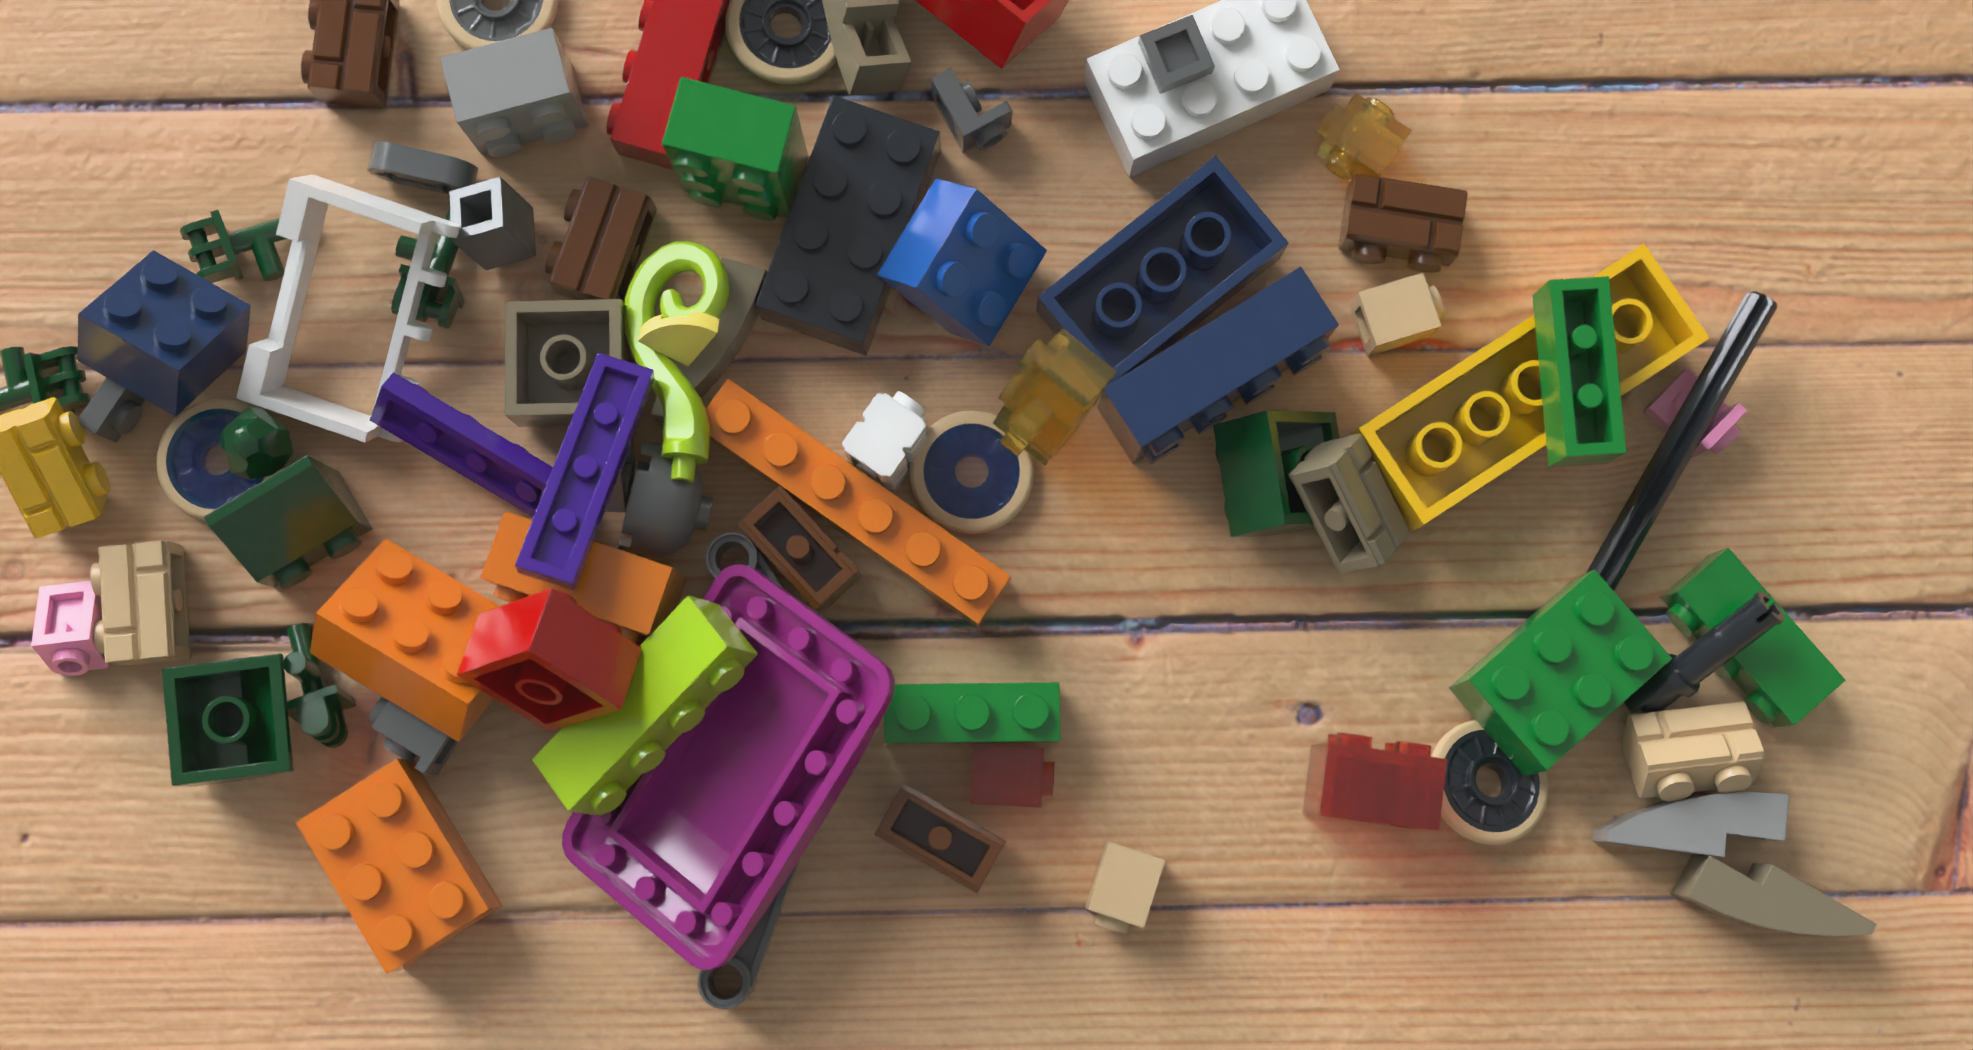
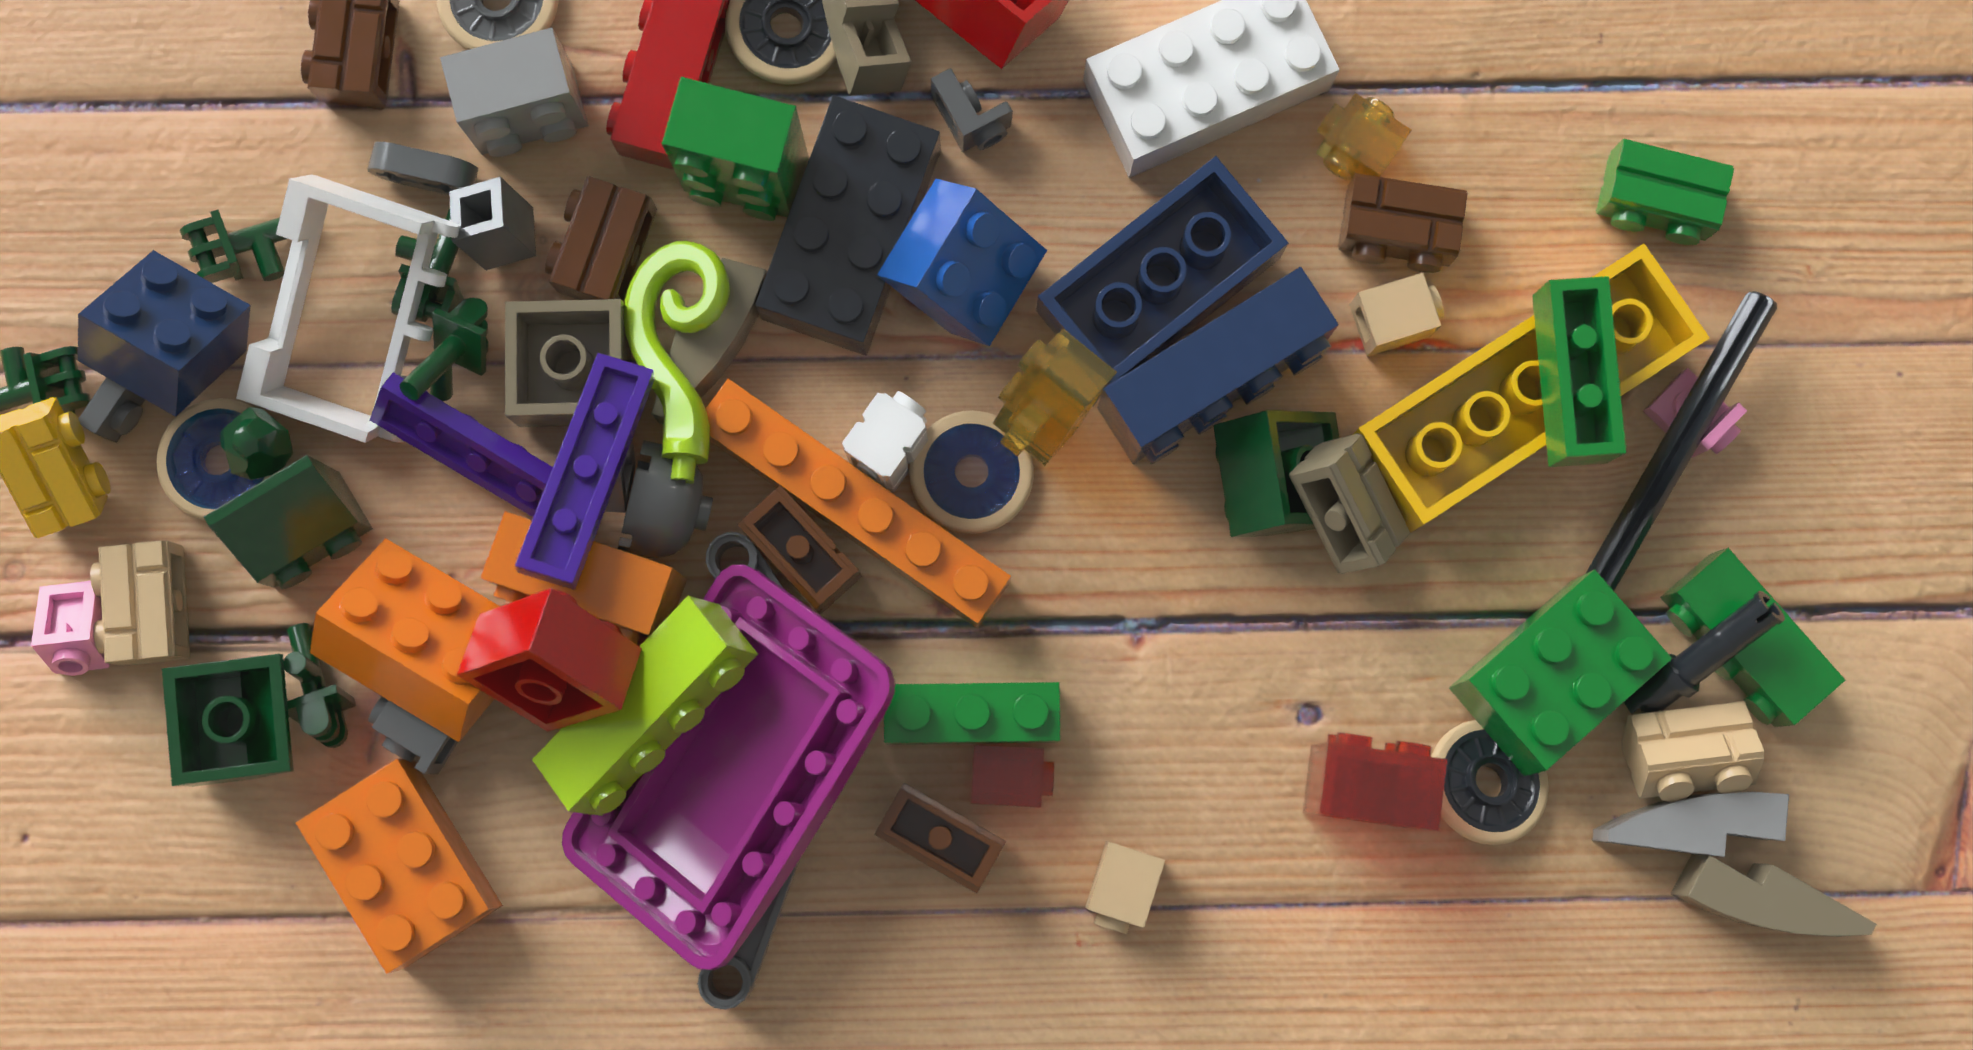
light yellow tile [638,312,720,367] -> none
dark grey tile [1138,15,1215,94] -> none
none -> dark green arm [399,298,488,401]
none -> green brick [1596,139,1734,245]

